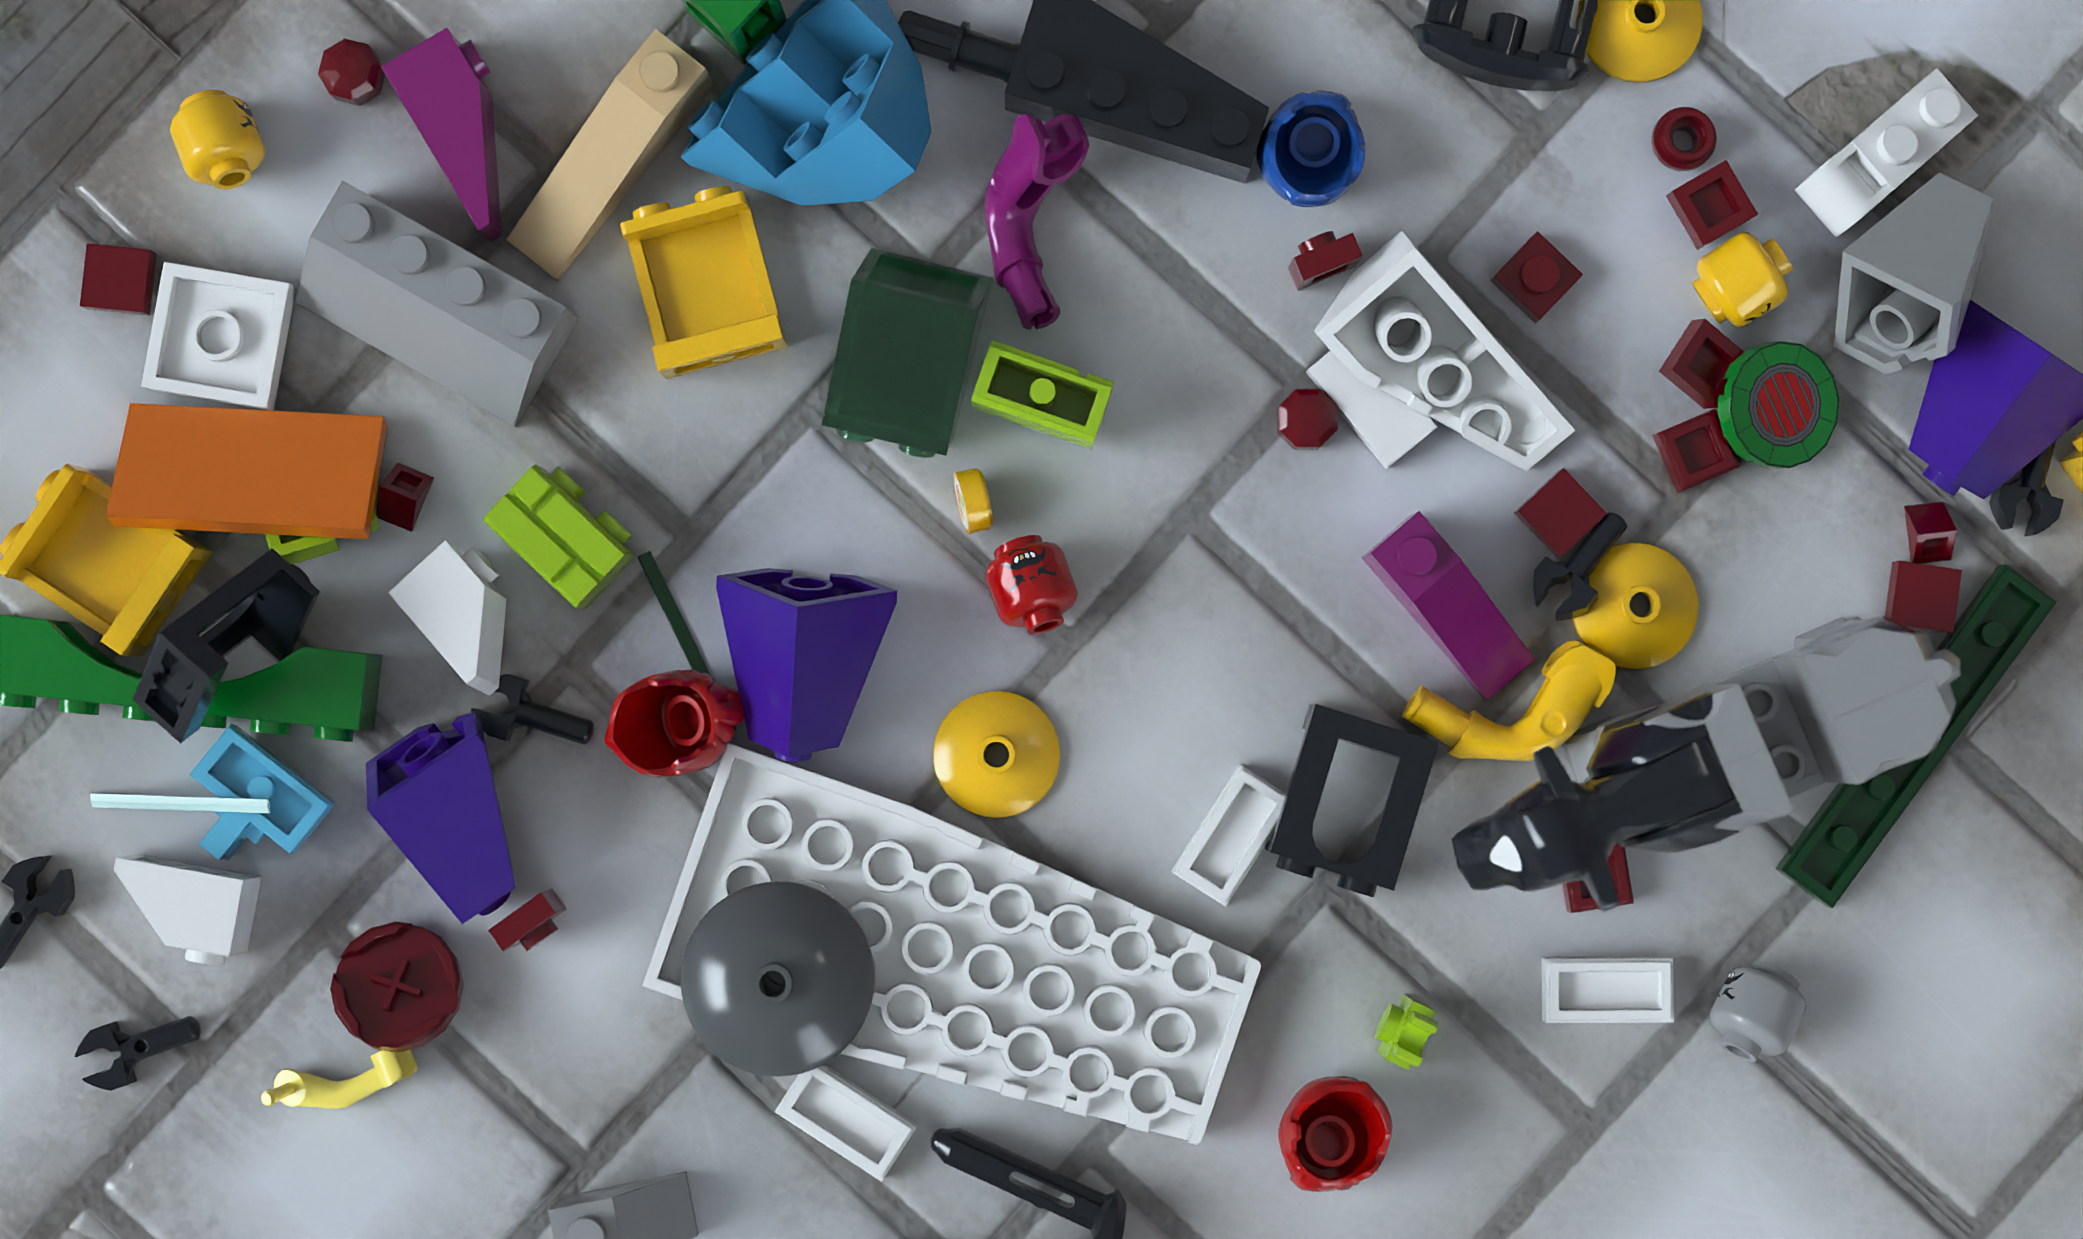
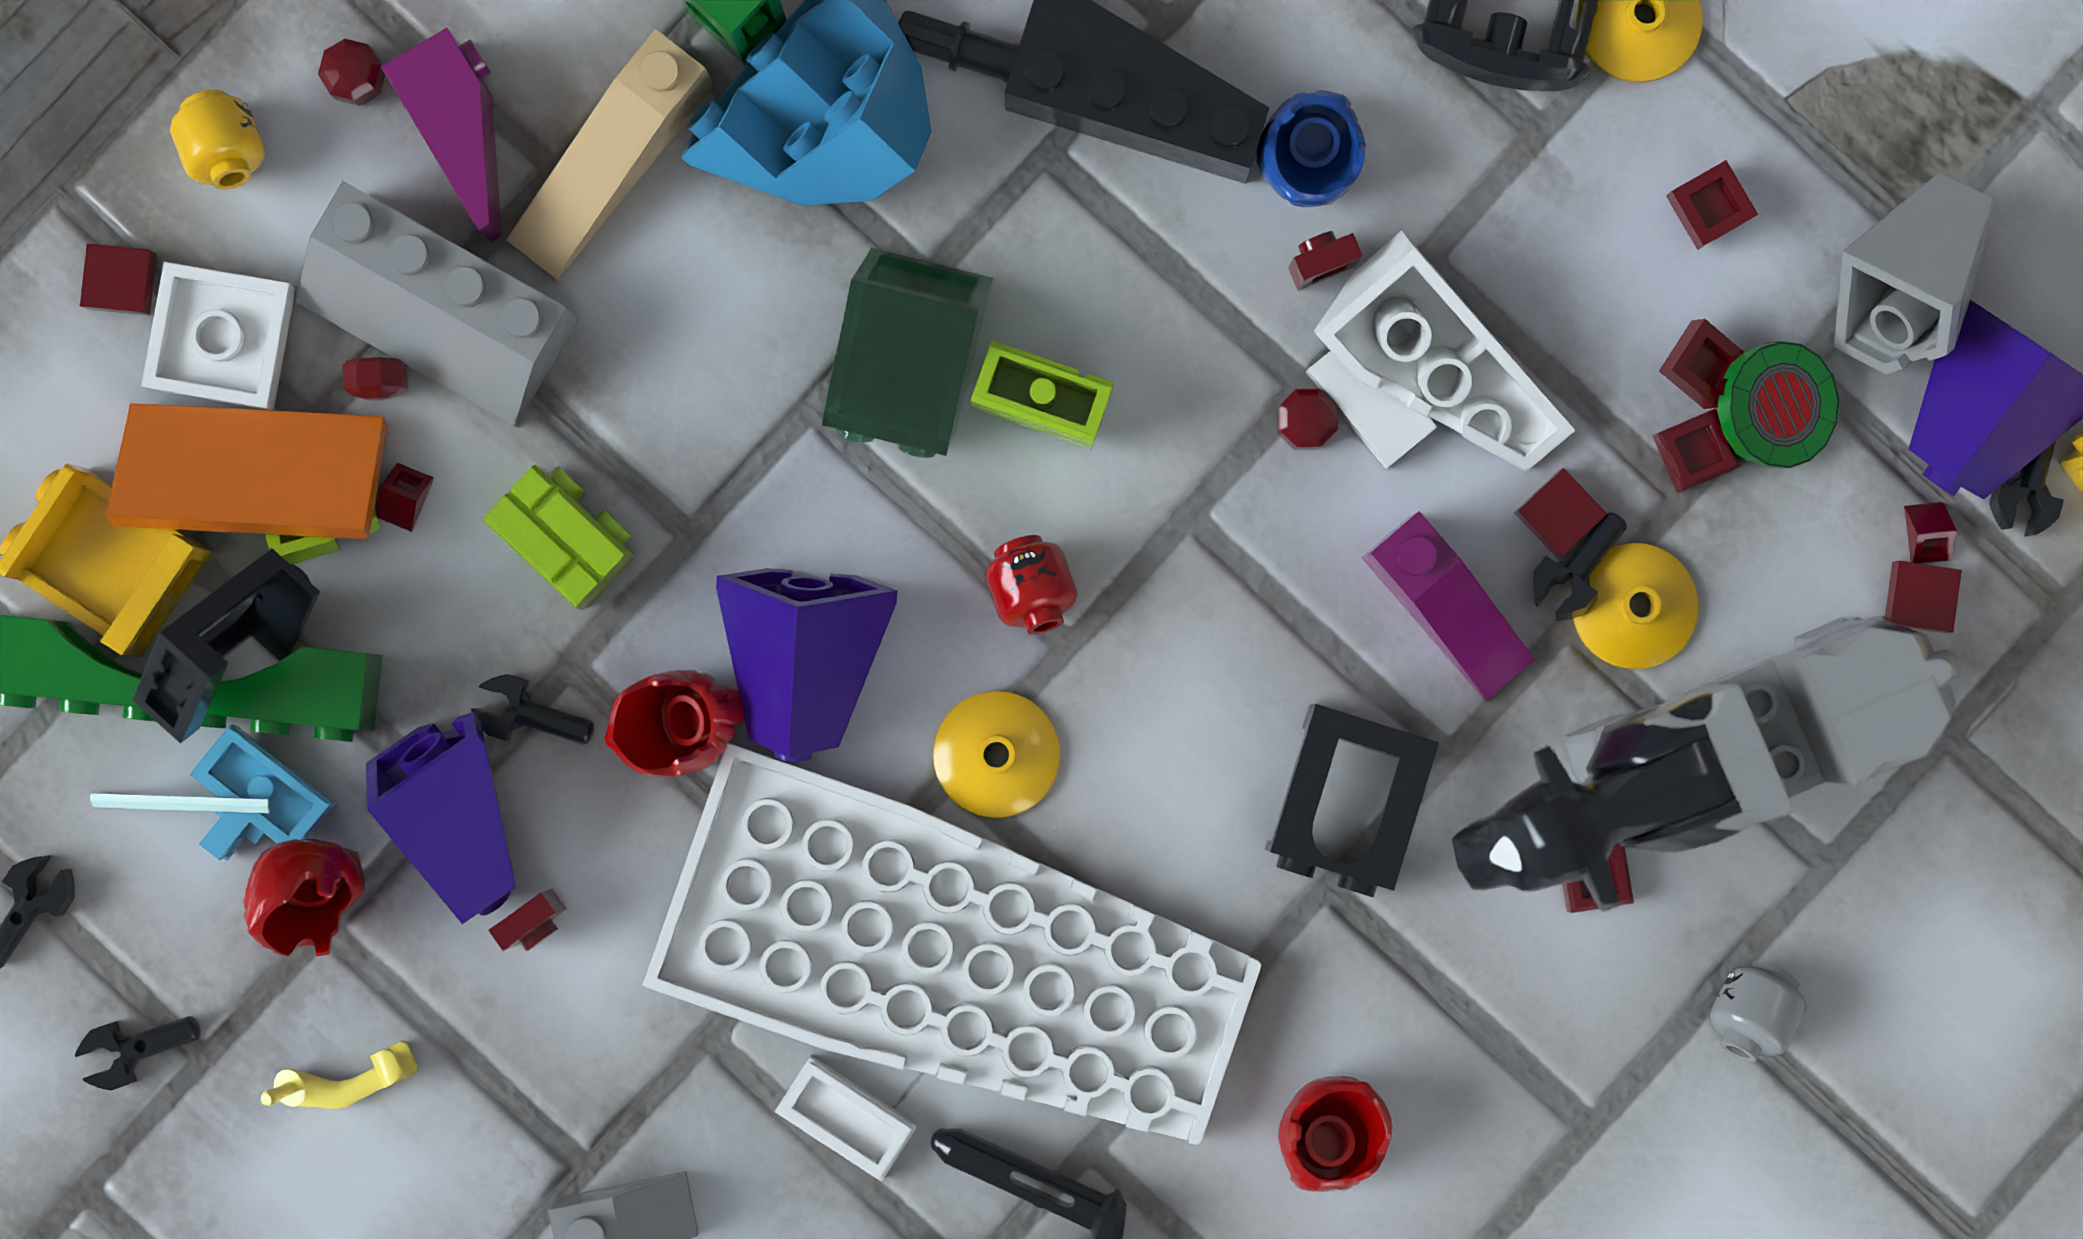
white slope [114,854,262,965] -> none
dark red tile [330,921,464,1052] -> none
white slope [388,540,507,696] -> none
yellow panel [620,186,788,379] -> none
dark green piece [637,551,737,730] -> none
dark grey dish [680,881,875,1077] -> none
yellow tile [953,468,993,534] -> none
magenta piece [984,113,1090,330] -> none
white tile [1171,765,1286,907] -> none
lime plate [1375,994,1438,1071] -> none
yellow piece [1402,640,1616,761] -> none
dark red plate [1490,231,1583,324] -> none
white tile [1541,956,1674,1023] -> none
dark red plate [1651,107,1717,171] -> none
yellow head [1692,232,1793,327] -> none
dark green tile [1775,564,2057,908] -> none
white plate [1794,68,1978,238] -> none
none -> red hair [243,839,365,957]
none -> dark red tile [343,357,408,401]

